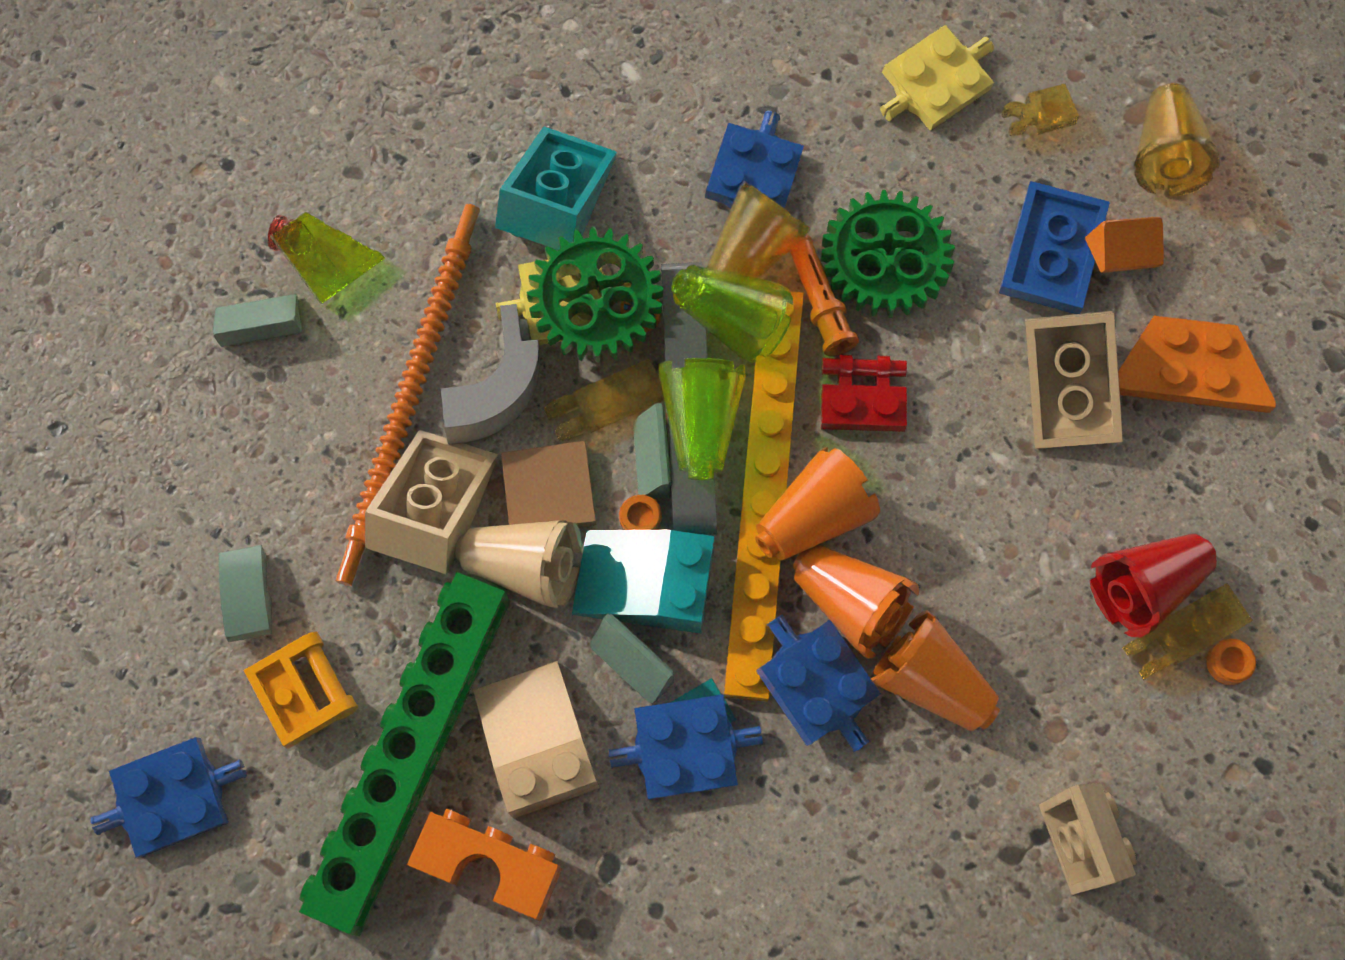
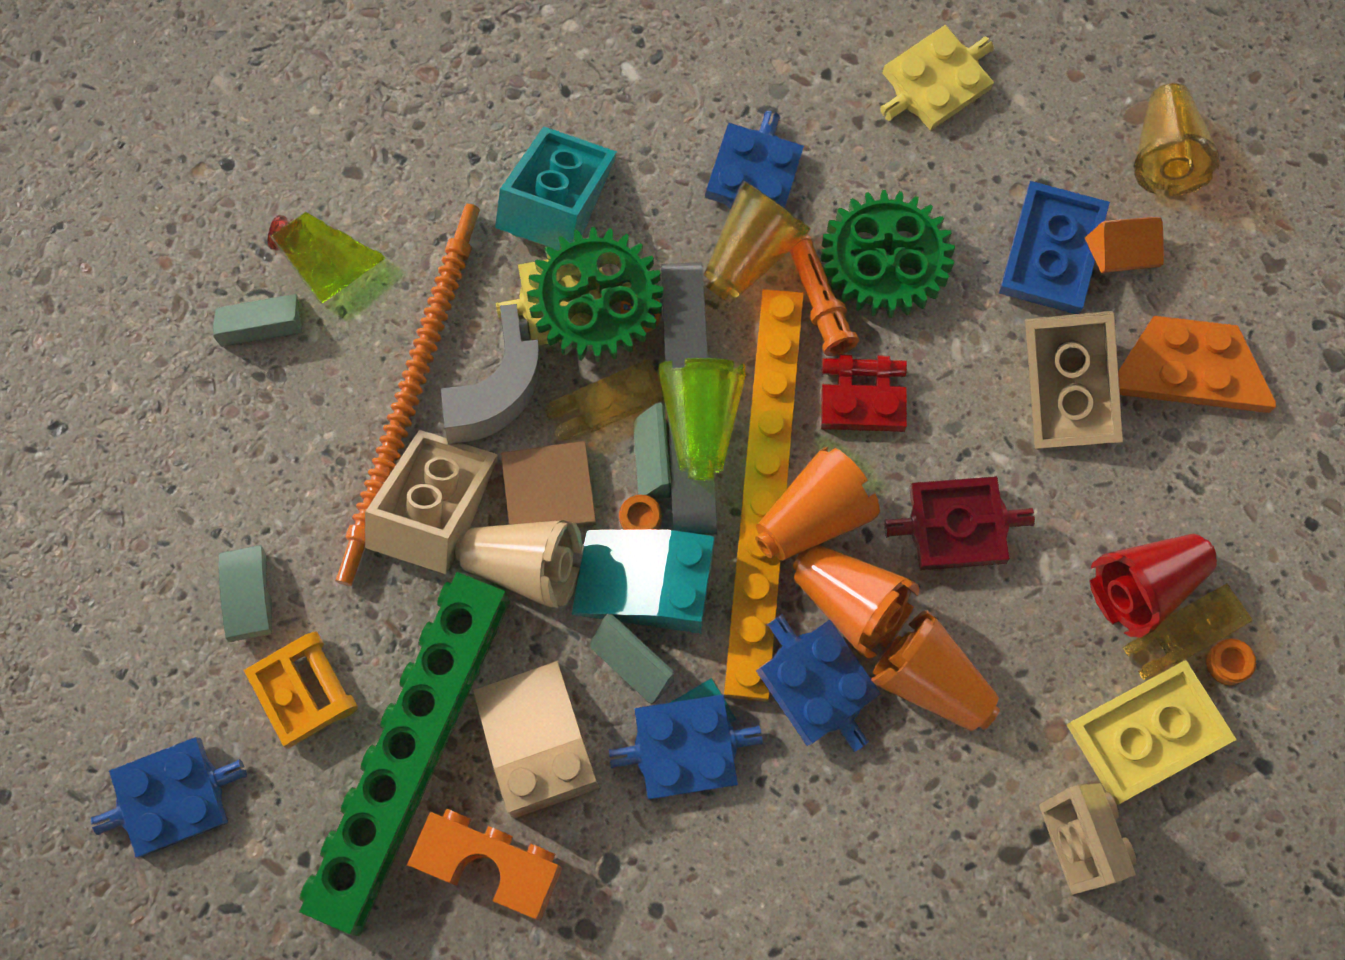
clear neon green cone [671,265,793,363] -> none
clear yellow plate [1001,83,1079,136] -> none
none -> dark red plate [884,476,1035,571]
none -> light yellow plate [1067,660,1237,805]

